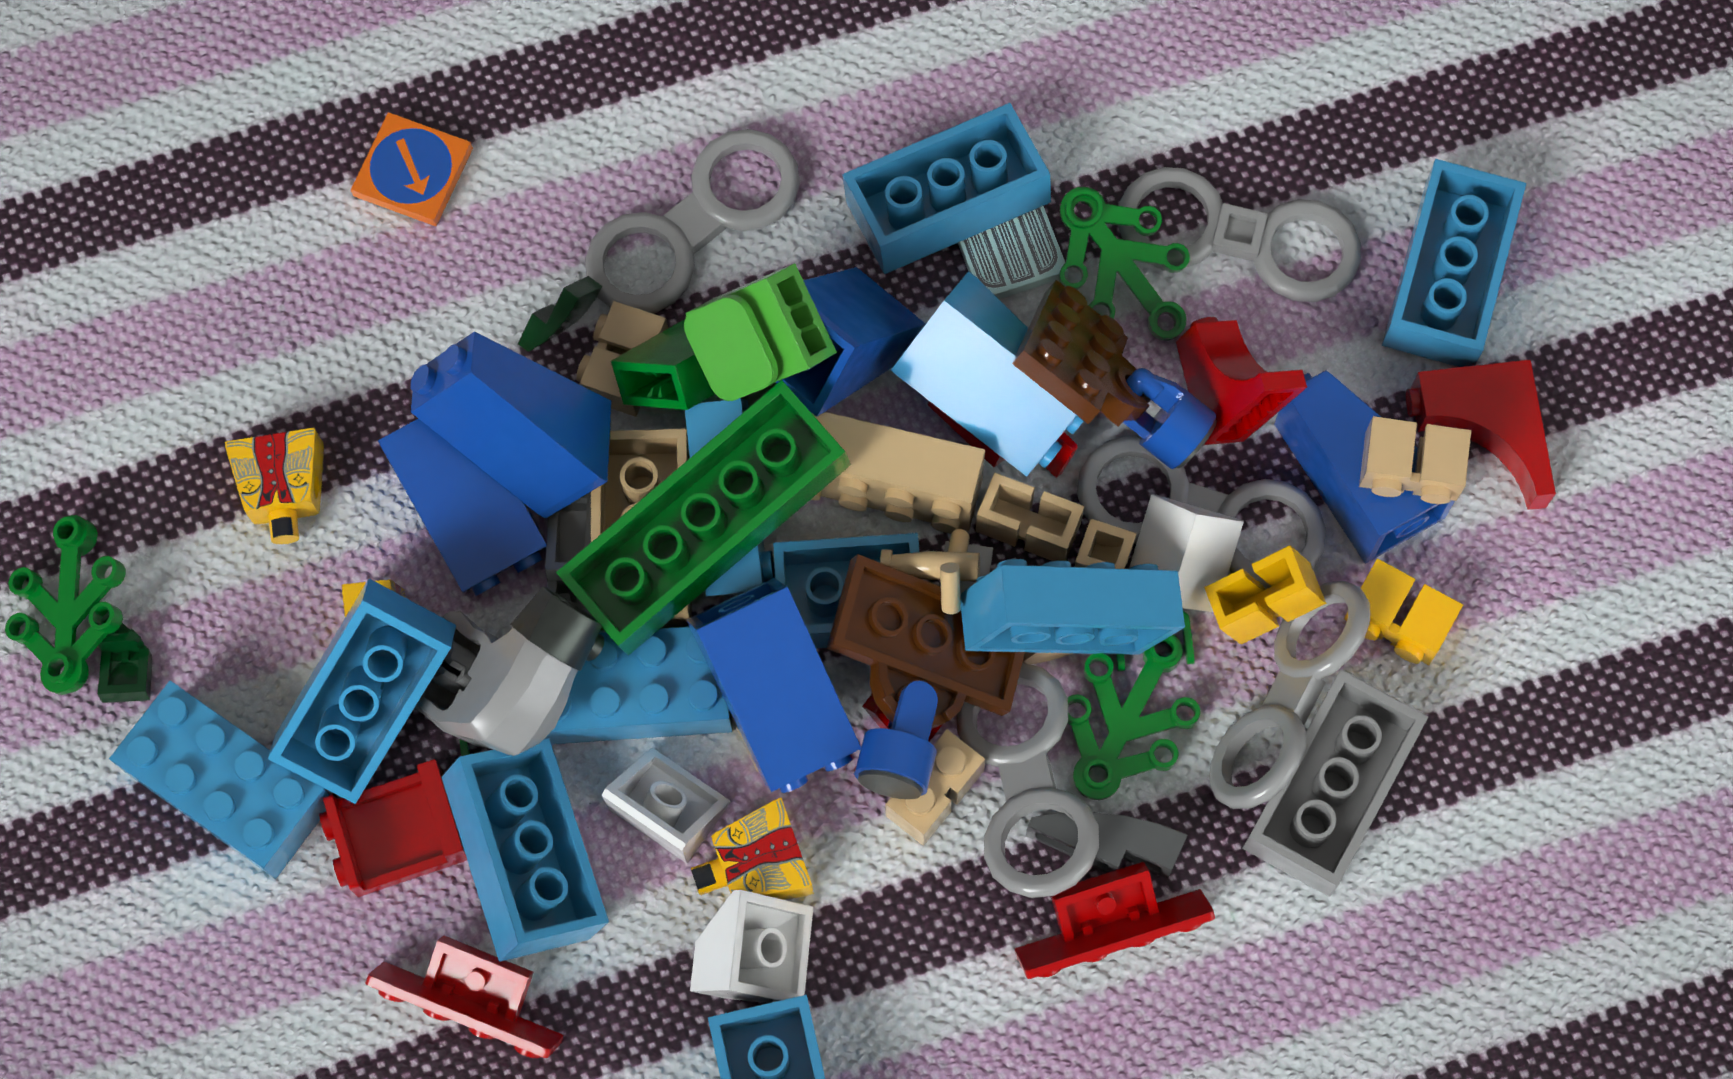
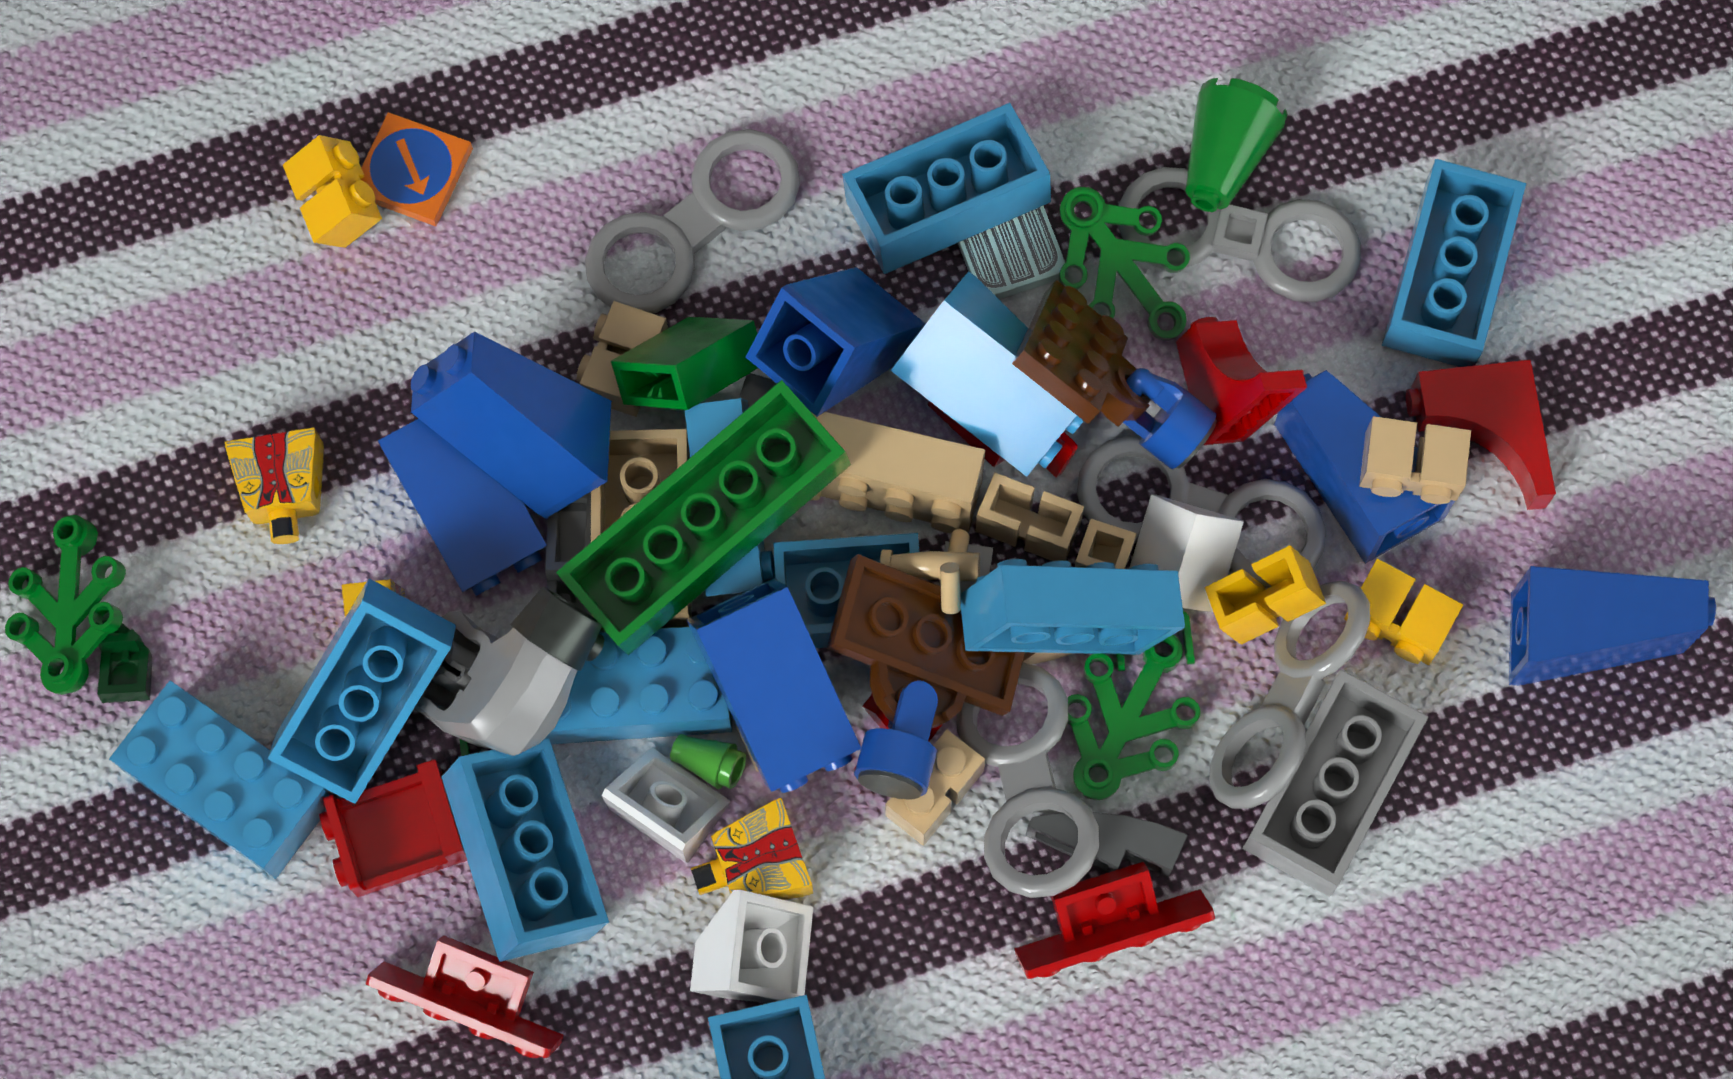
dark green slope [518,276,603,352] -> none
bright green brick [684,263,837,401] -> none
none -> yellow piece [283,135,382,248]
none -> bright green cone [670,734,746,789]
none -> green cone [1185,78,1288,212]
none -> blue slope [1509,566,1716,686]

